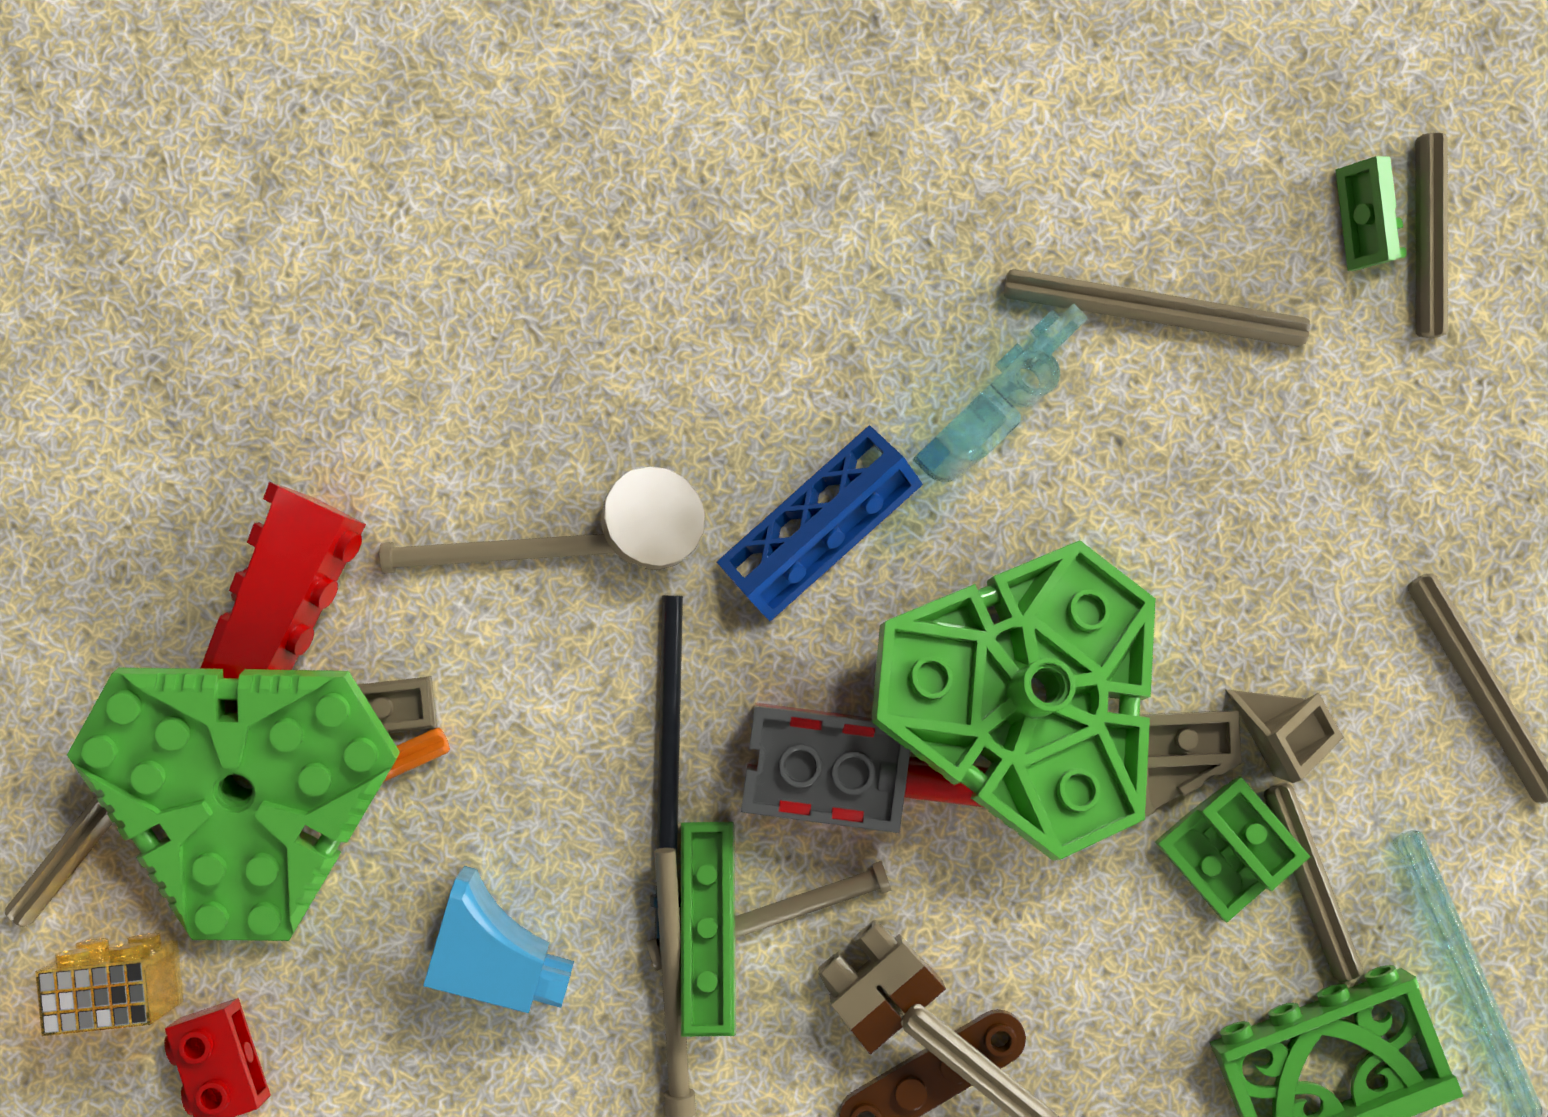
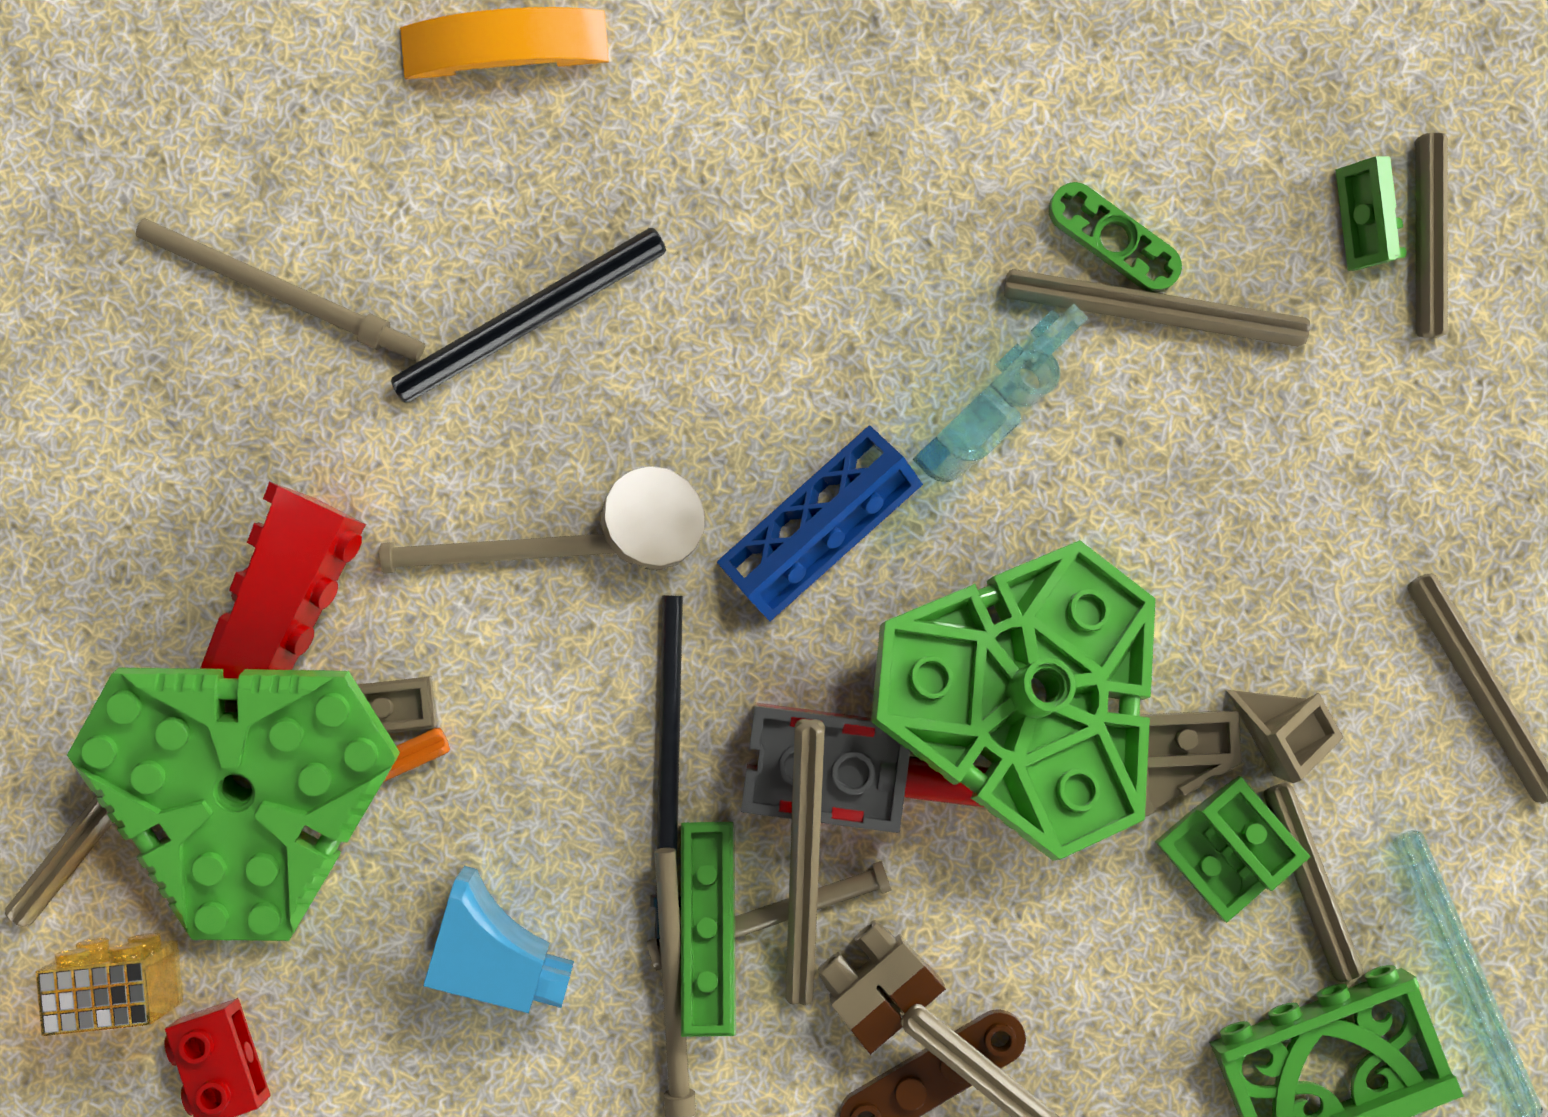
none -> dark tan bar [136,218,425,362]
none -> black axle [391,228,666,402]
none -> light orange slope [400,7,609,79]
none -> dark tan axle [785,719,825,1005]
none -> bright green beam [1049,182,1182,293]

